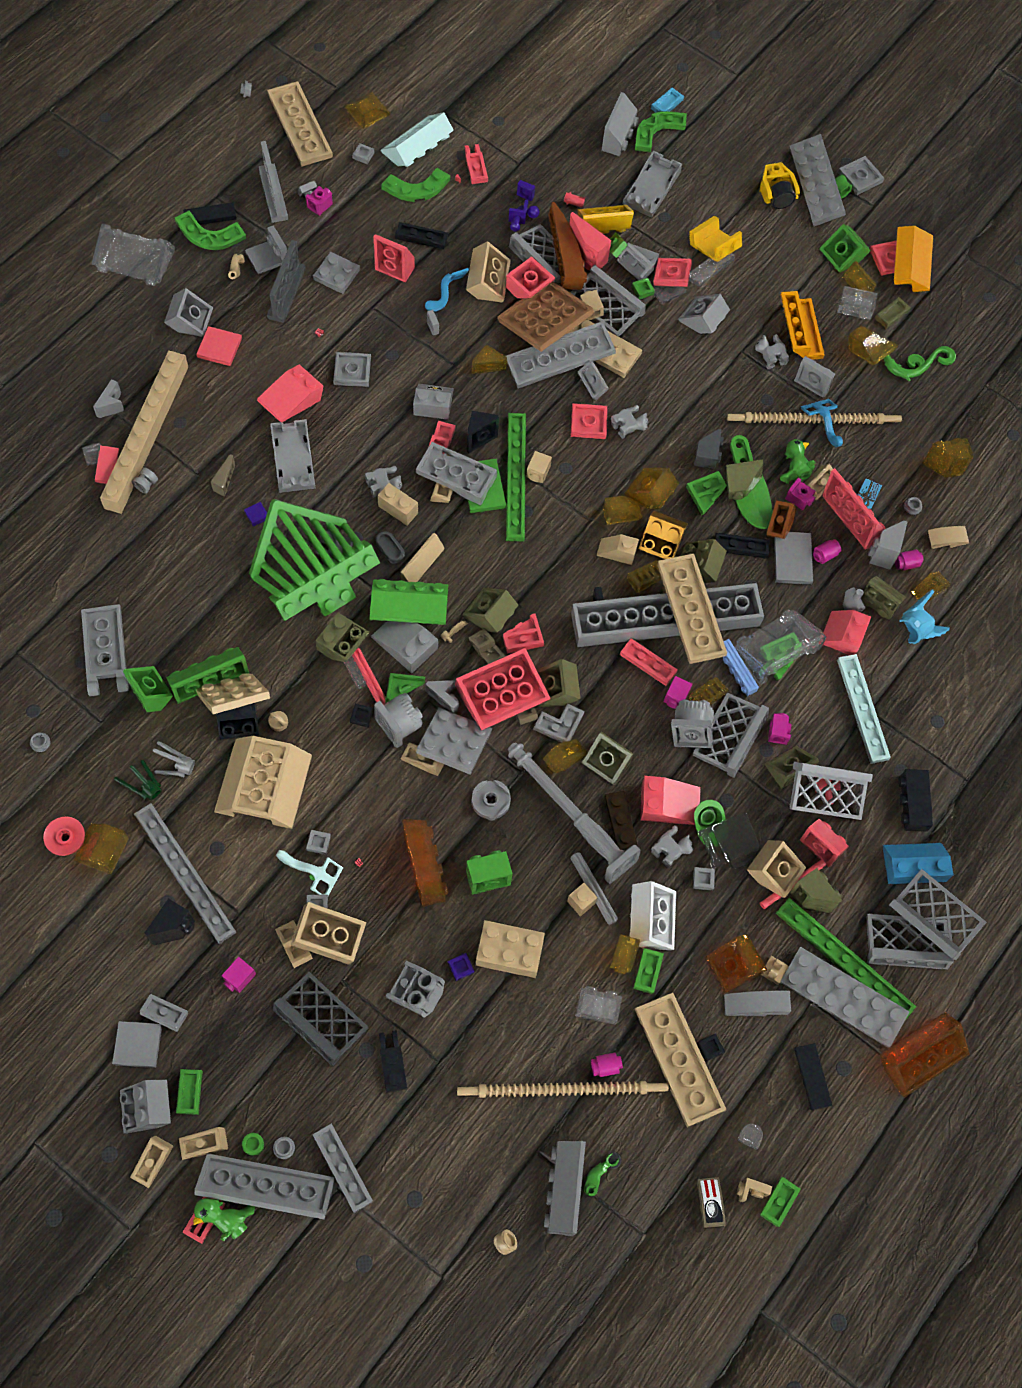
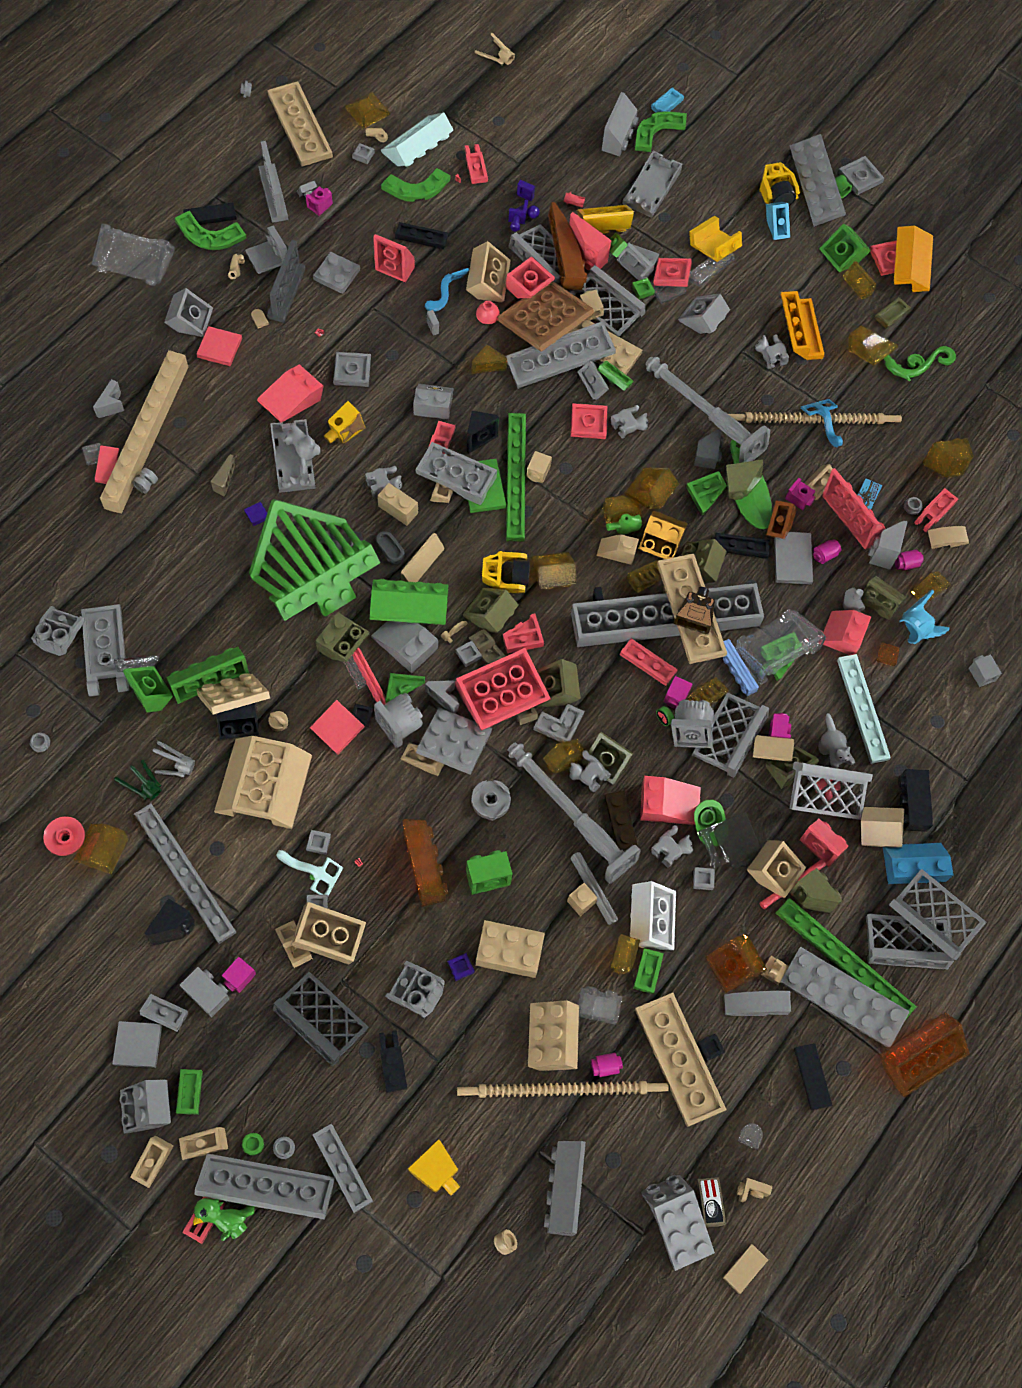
bright green arm [584,1153,619,1197] -> none
bright green plate [760,1177,801,1227] -> none
bright green animal [780,439,815,484] -> none
light grey plate [794,356,835,398] -> none
clear brick [837,286,877,320] -> none
none -> light grey slope [31,606,84,656]
none -> clear slope [113,654,159,672]
none -> light grey brick [180,967,230,1018]
none -> tan piece [251,309,269,329]
none -> light grey animal [283,423,320,475]
none -> coral tile [310,700,365,755]
none -> yellow torso [324,401,366,444]
none -> tan arm [366,128,388,142]
none -> yellow torso [408,1140,460,1196]
none -> light grey plate [456,641,482,667]
none -> tan plant [475,33,515,65]
none -> coral brick [476,301,500,324]
none -> yellow piece [482,551,530,593]
none -> tan brick [528,1000,579,1071]
none -> clear yellow slope [533,552,576,590]
none -> light grey animal [569,750,611,792]
none -> bright green plate [597,361,634,391]
none -> bright green piece [606,514,642,535]
none -> light grey bracket [641,1175,715,1271]
none -> light grey piece [646,357,770,463]
none -> tile [656,706,674,726]
none -> torso [674,587,715,635]
none -> tan tile [723,1244,768,1294]
none -> tan slope [753,735,794,761]
none -> medium azure slope [766,202,790,240]
none -> light grey animal [818,713,855,768]
none -> tan slope [861,807,904,848]
none -> clear orange tile [877,643,900,666]
none -> coral hinge [914,488,959,532]
none -> light grey brick [969,654,1002,687]

